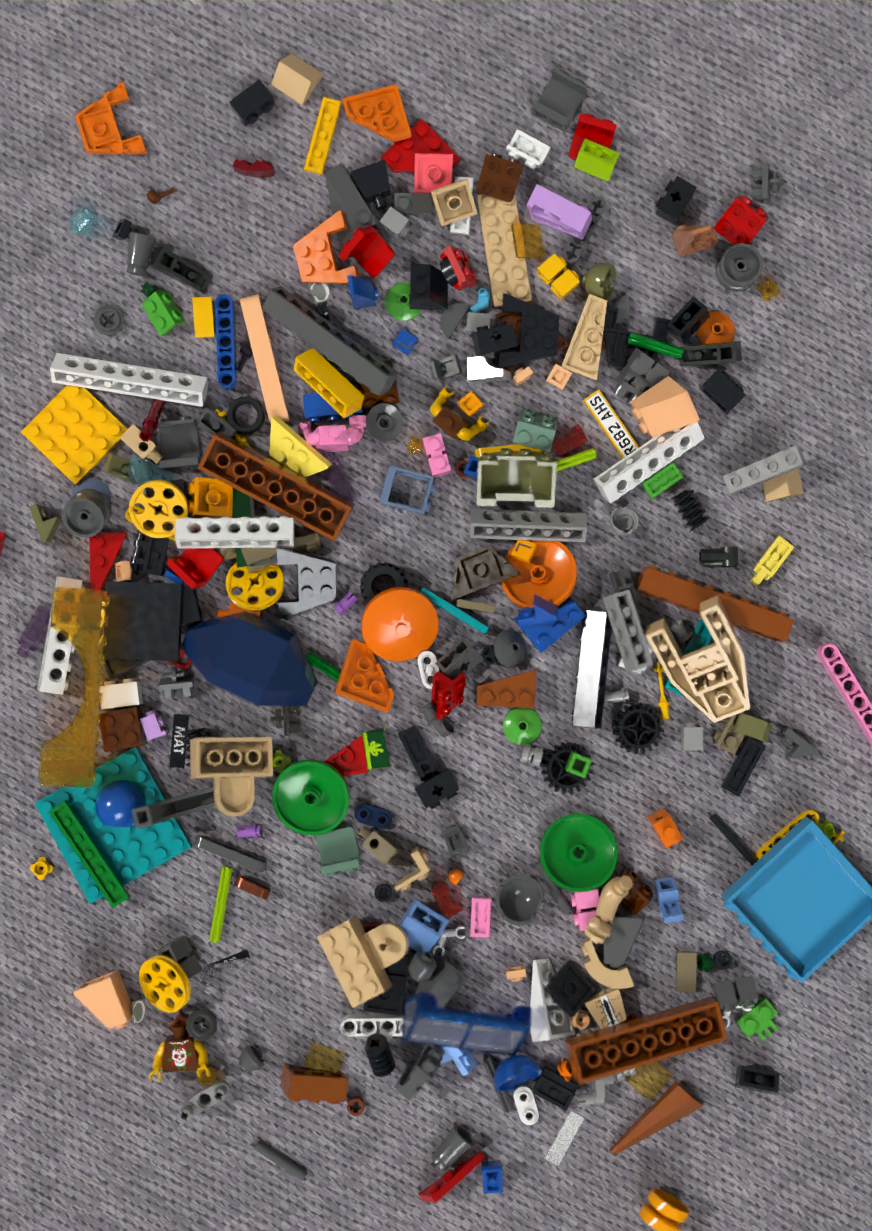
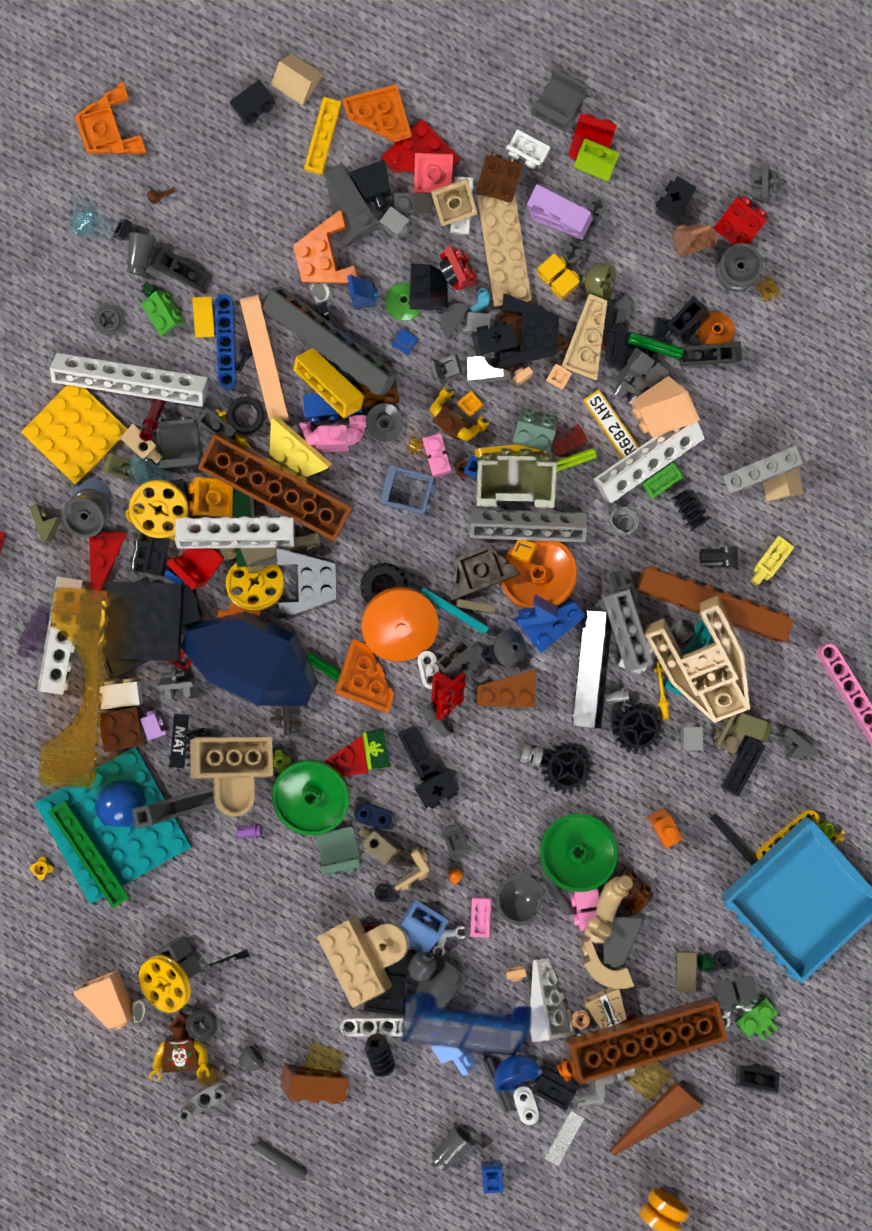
light nougat plate [115,561,132,582] -> none
dark grey beam [194,835,267,872] -> none
lime axle [209,866,232,943] -> none
dark red slope [232,159,275,178] -> none
copper beam [234,875,271,900] -> none
clear purple hinge [322,451,357,501] -> none
medium lavender pin [333,591,358,615] -> none
red bracket [339,225,395,278] -> none
copper bush [347,1096,365,1116] -> none
dark grey hips [394,1044,445,1101] -> none
red wing [418,1151,486,1203] -> none
clear red leg [432,881,463,919] -> none
bright green dish [503,707,542,745] -> none
clear yellow piece [511,222,545,260] -> none
black plate [544,960,596,1017] -> none
bright green brick [565,751,592,778] -> none
medium blue brick [655,877,684,923] -> none
black brick [699,369,746,415] -> none

